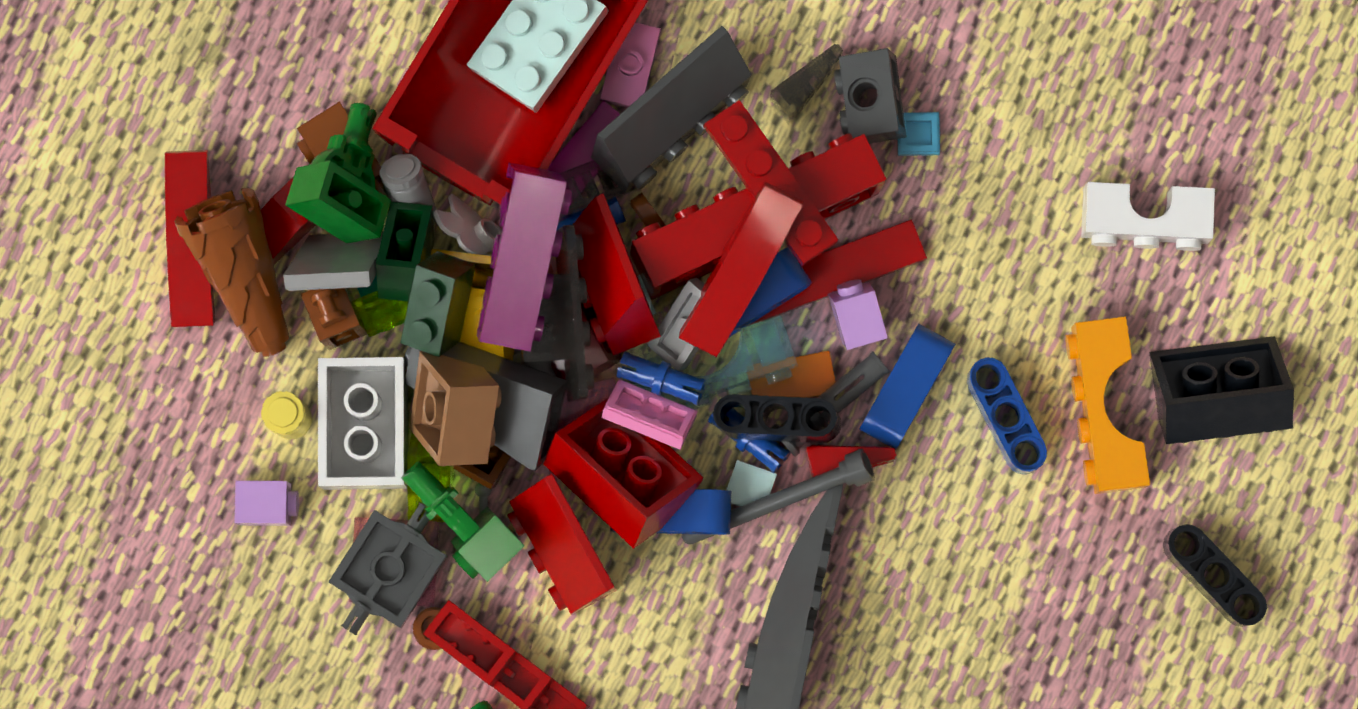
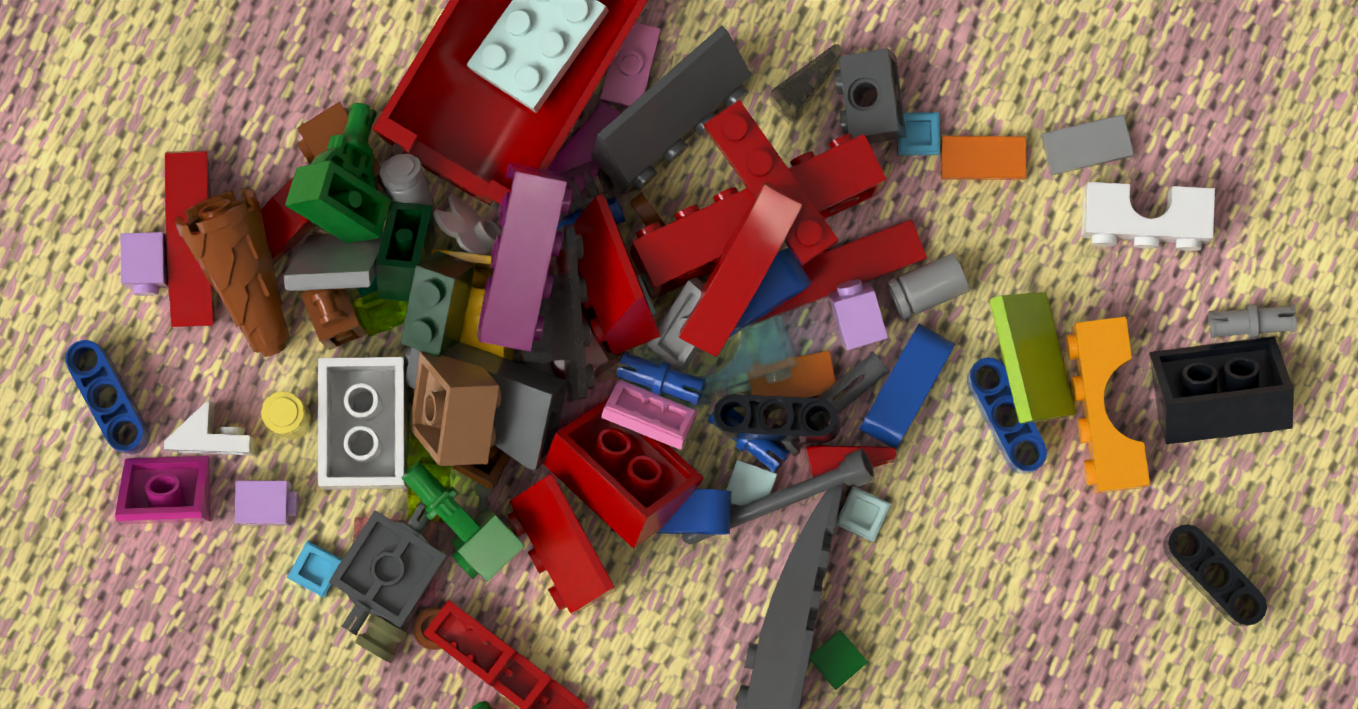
none -> blue beam [65,340,150,455]
none -> dark pink slope [115,456,211,524]
none -> lavender brick [120,232,169,296]
none -> white slope [164,400,255,455]
none -> medium azure tile [287,540,343,598]
none -> olive wheel [355,615,408,663]
none -> green tile [809,630,868,690]
none -> light aqua tile [836,486,891,543]
none -> light grey piece [887,253,970,320]
none -> orange tile [941,136,1026,180]
none -> lime tile [989,292,1076,424]
none -> light grey tile [1041,114,1134,176]
none -> light grey pin [1208,304,1297,338]

